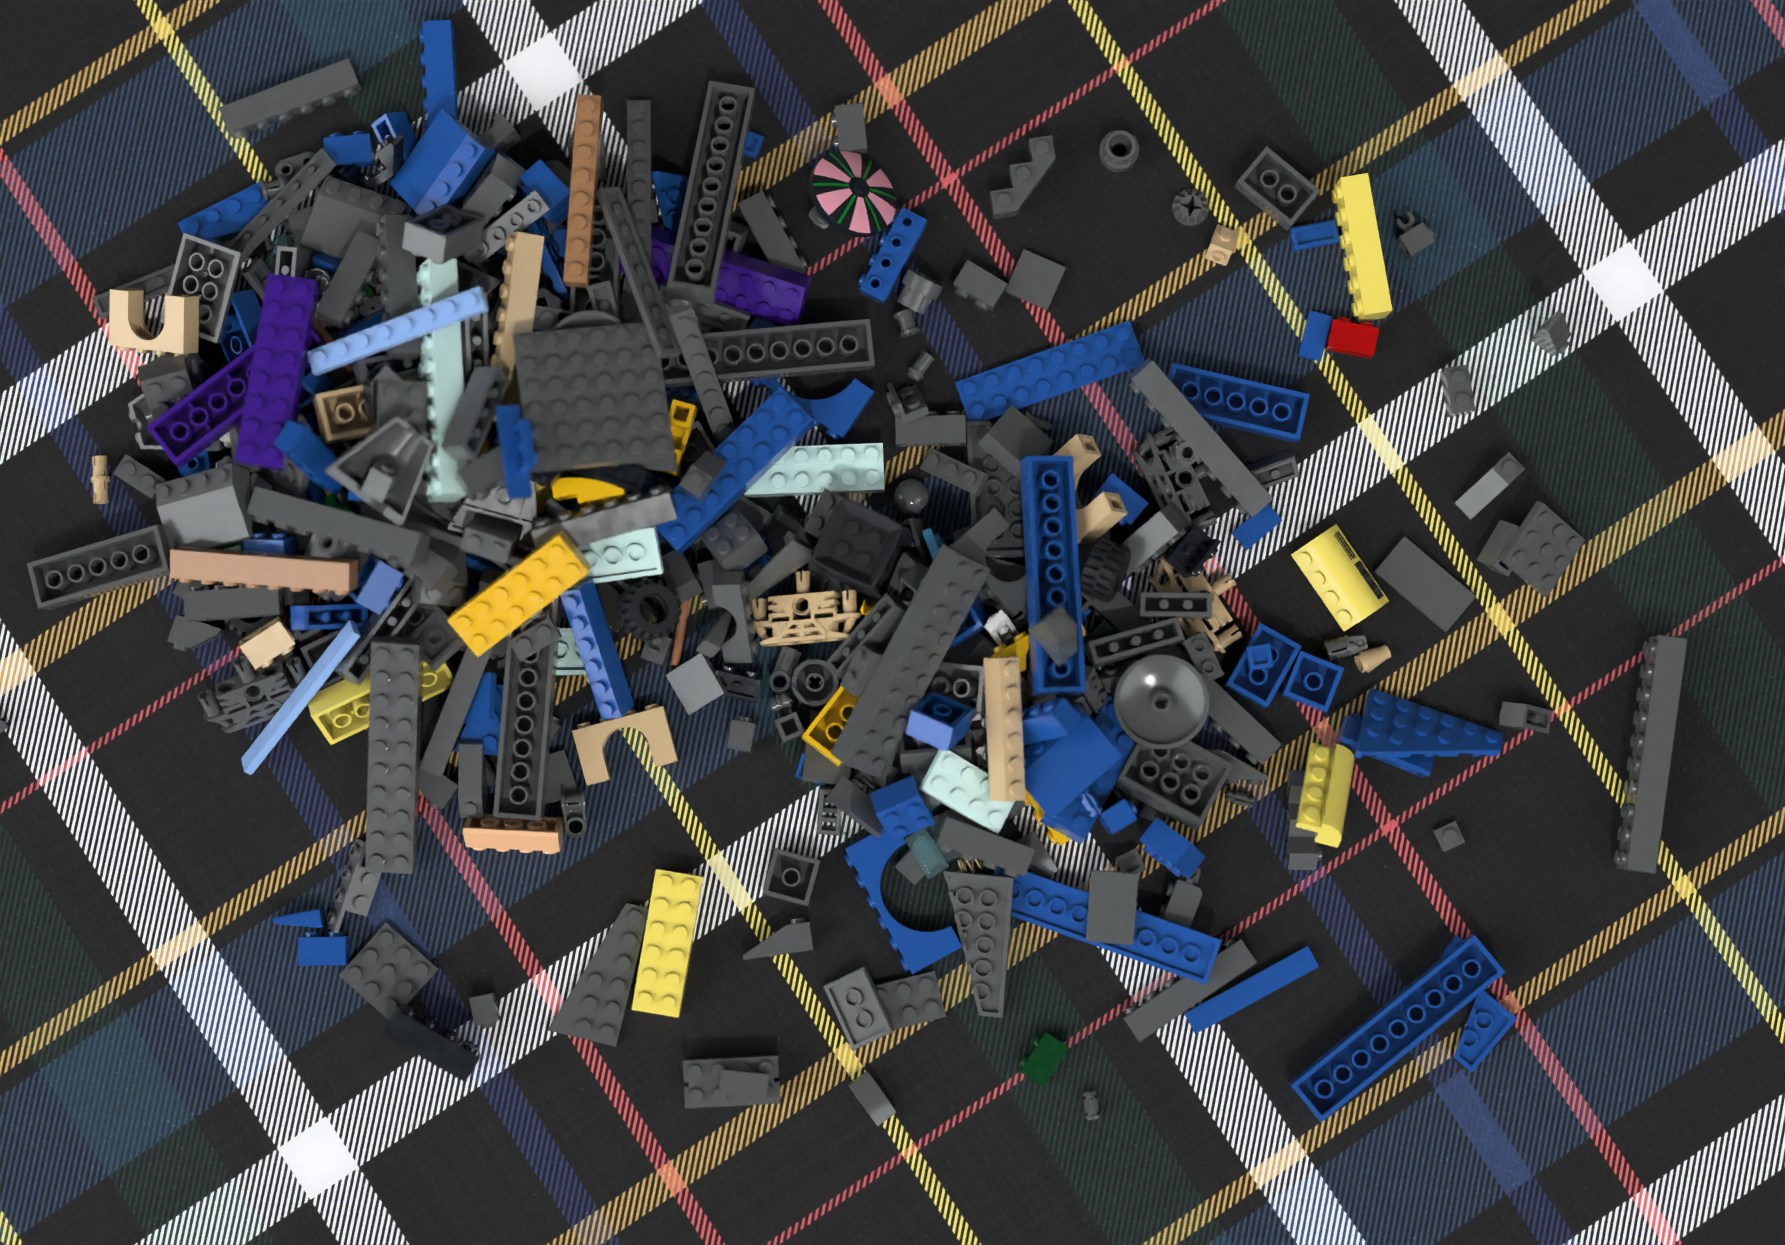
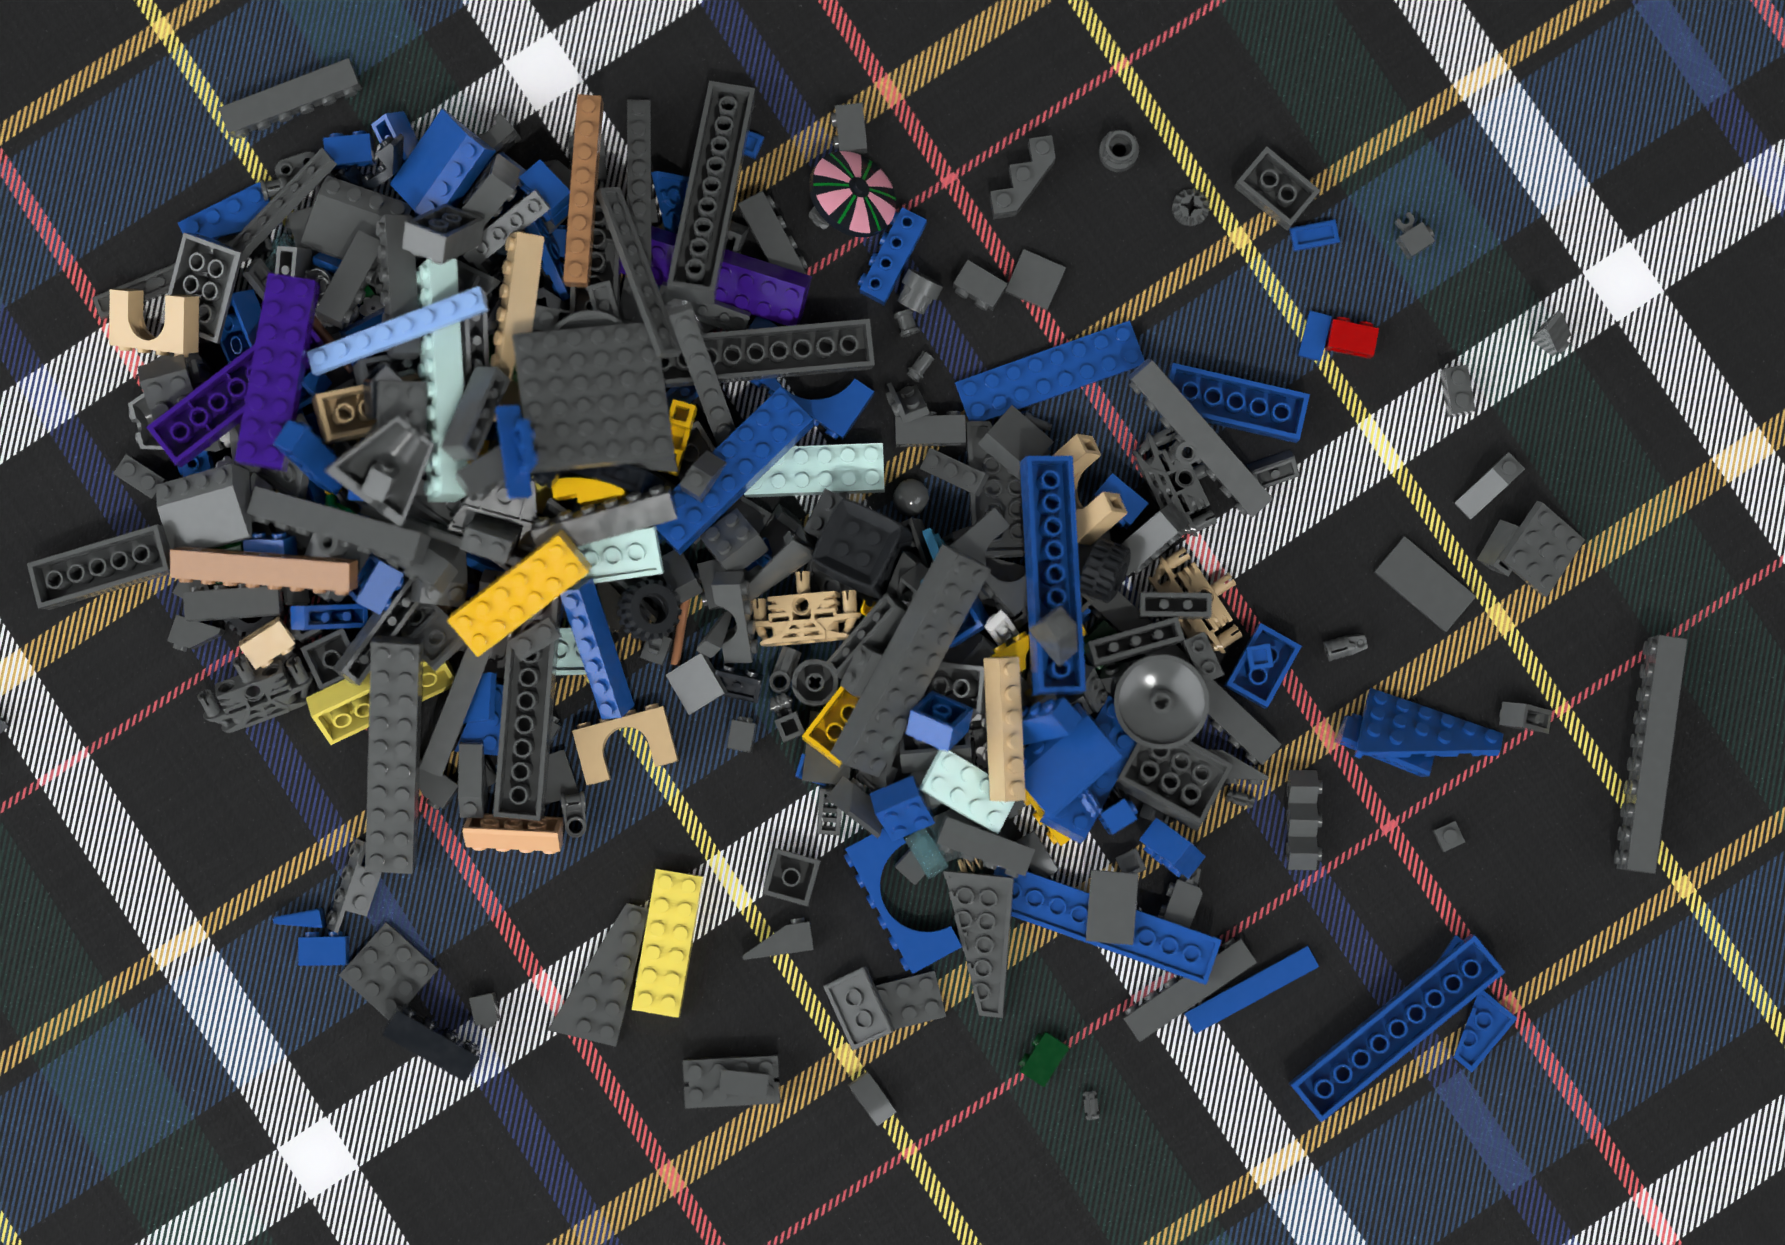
tan pin [91,455,110,504] -> none
light blue tile [241,620,360,775] -> none
blue brick [419,20,459,132] -> none
black bracket [1165,524,1221,578] -> none
tan bracket [1205,224,1239,266] -> none
blue tile [1231,504,1282,551] -> none
blue brick [1280,651,1344,713] -> none
light yellow brick [1291,524,1389,631] -> none
light yellow brick [1296,743,1355,847] -> none
light yellow brick [1331,173,1392,322] -> none
tan cone [1354,645,1391,673] -> none

